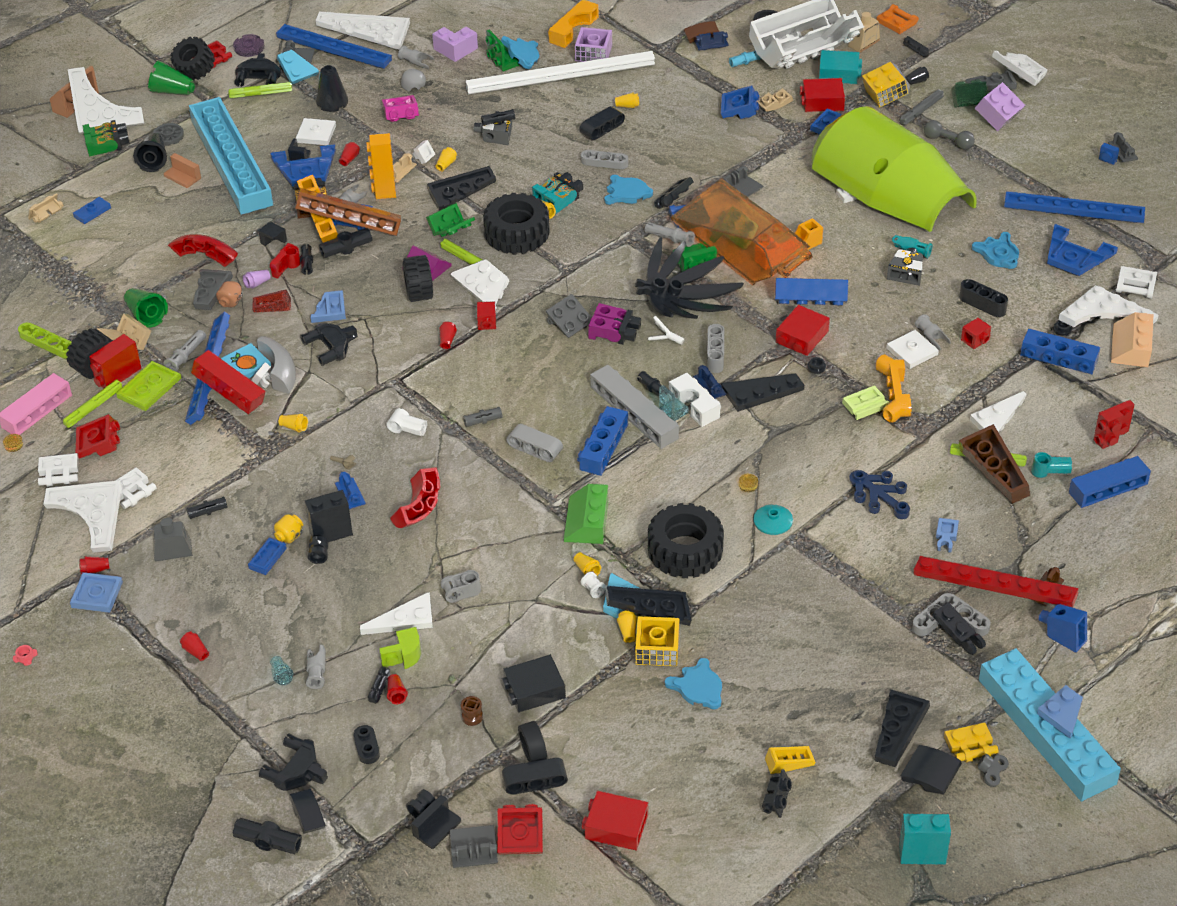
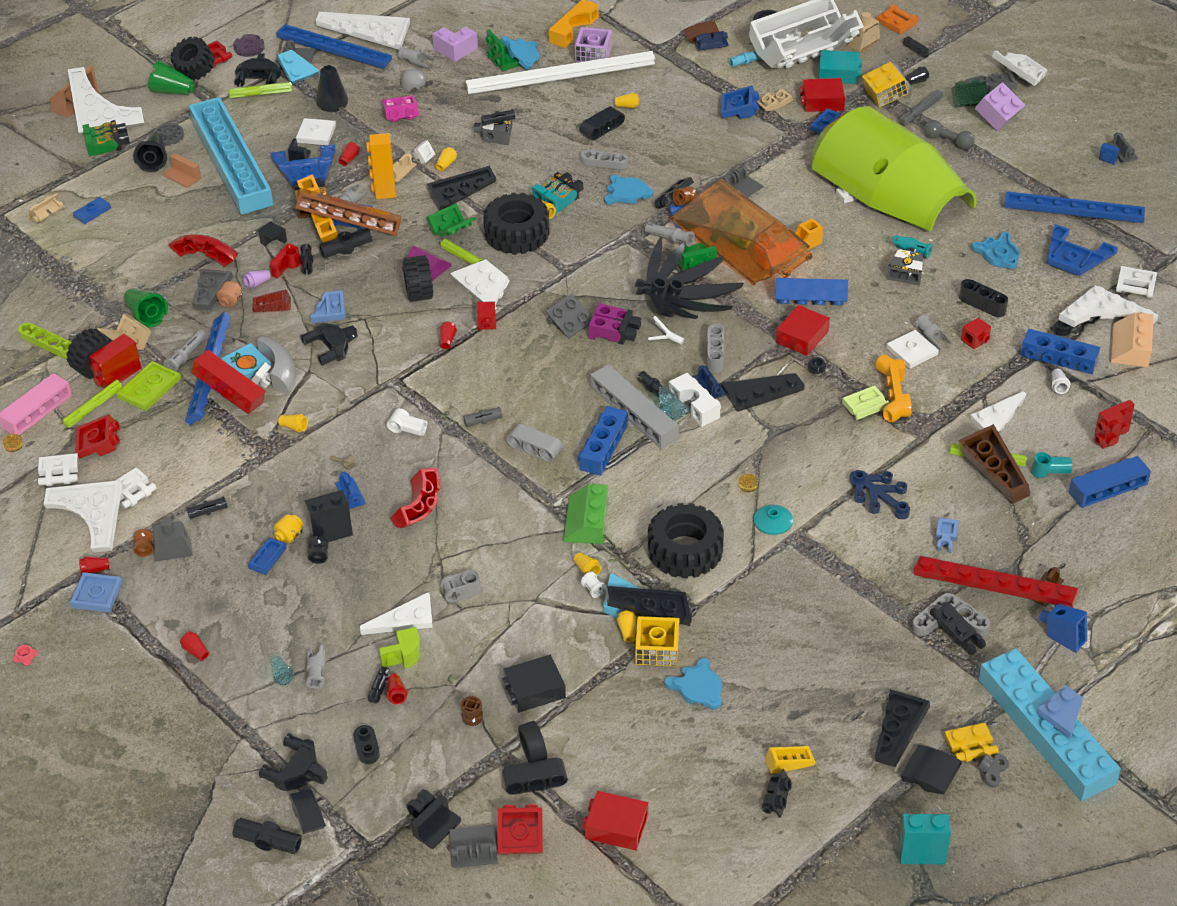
none -> dark orange wheel [133,529,154,557]
none -> dark orange wheel [673,186,697,206]
none -> white cone [1052,369,1071,394]

